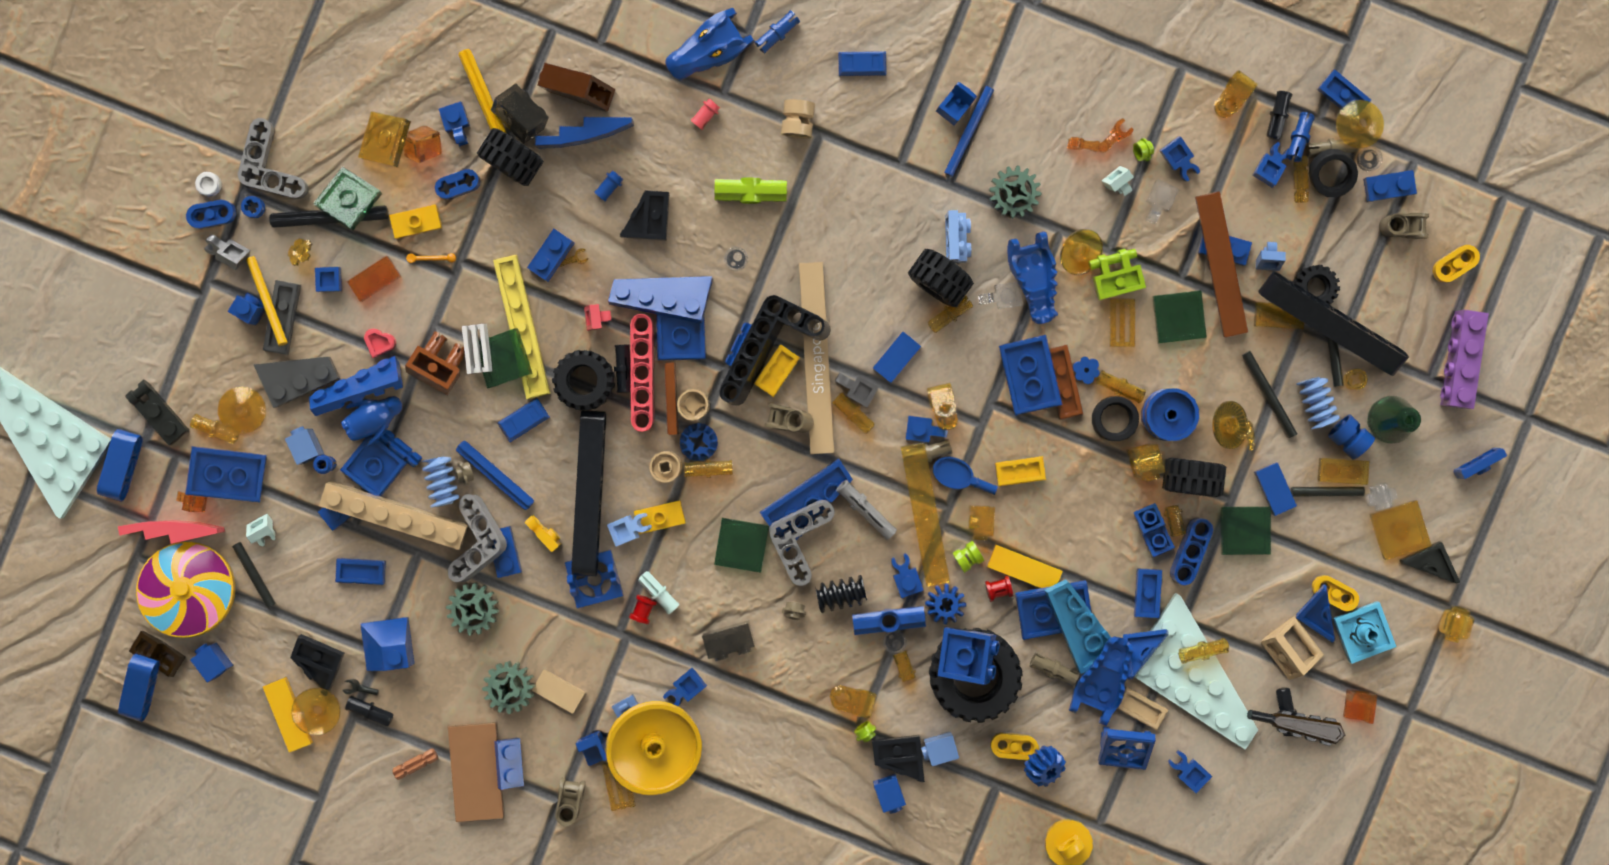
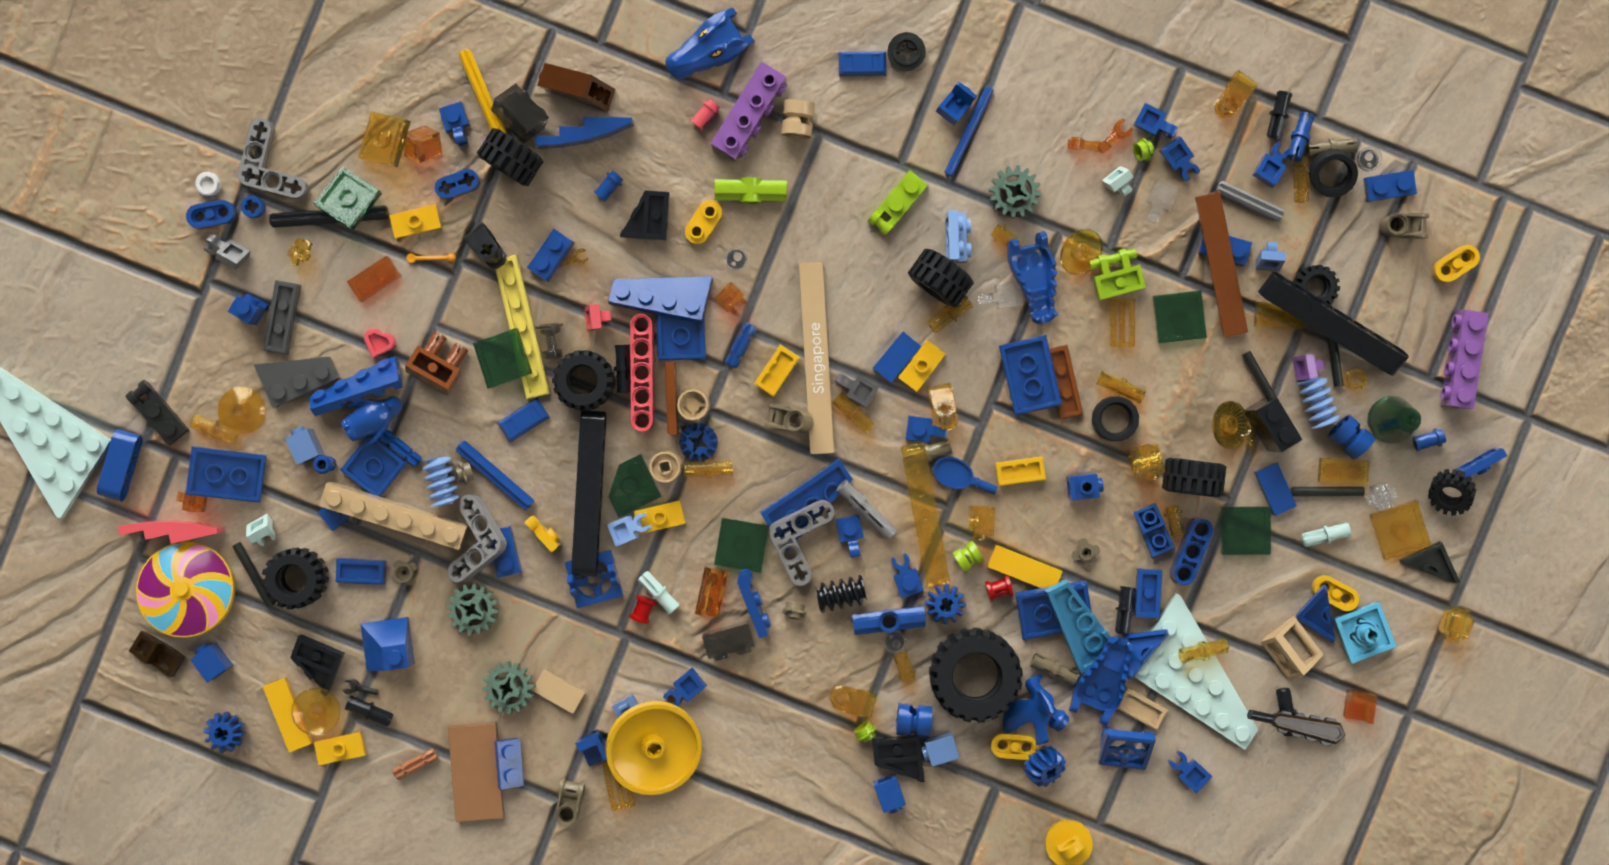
blue beam [118,654,160,722] -> none
yellow bar [246,256,288,346] -> none
blue plate [315,267,342,292] -> none
white tile [462,324,492,374] -> none
black beam [719,295,831,406] -> none
blue pin [754,10,800,54] -> none
blue plate [938,627,1000,685] -> none
blue plant [1073,357,1100,384] -> none
blue wheel [1141,388,1199,441] -> none
blue plate [1317,69,1371,120] -> none
clear yellow dish [1336,100,1384,149] -> none
none -> blue gear [203,712,246,753]
none -> black tyre [261,547,329,610]
none -> yellow plate [314,731,367,765]
none -> dark tan plate [392,560,417,585]
none -> black piece [464,222,507,269]
none -> clear smoke piece [535,323,564,359]
none -> clear green plate [608,454,662,518]
none -> yellow plate [685,200,722,245]
none -> clear orange plate [695,567,728,617]
none -> medium lavender brick [711,61,788,161]
none -> clear orange tile [715,282,747,314]
none -> blue plate [737,569,772,639]
none -> blue plate [836,514,864,558]
none -> lime plate [867,170,928,236]
none -> pearl dark grey gear [887,32,926,71]
none -> blue wheel [896,703,932,737]
none -> yellow plate [898,340,946,392]
none -> clear yellow pin [991,223,1023,246]
none -> blue animal [1003,674,1069,745]
none -> blue brick [1066,473,1104,501]
none -> dark tan plate [1072,539,1100,567]
none -> black axle [1115,586,1136,635]
none -> blue plate [1133,103,1179,139]
none -> light grey axle [1216,181,1284,221]
none -> black brick [1243,398,1303,452]
none -> medium lavender tile [1292,354,1325,381]
none -> light aqua axle [1301,522,1351,547]
none -> blue pin [1412,428,1446,451]
none -> black tyre [1428,469,1476,516]

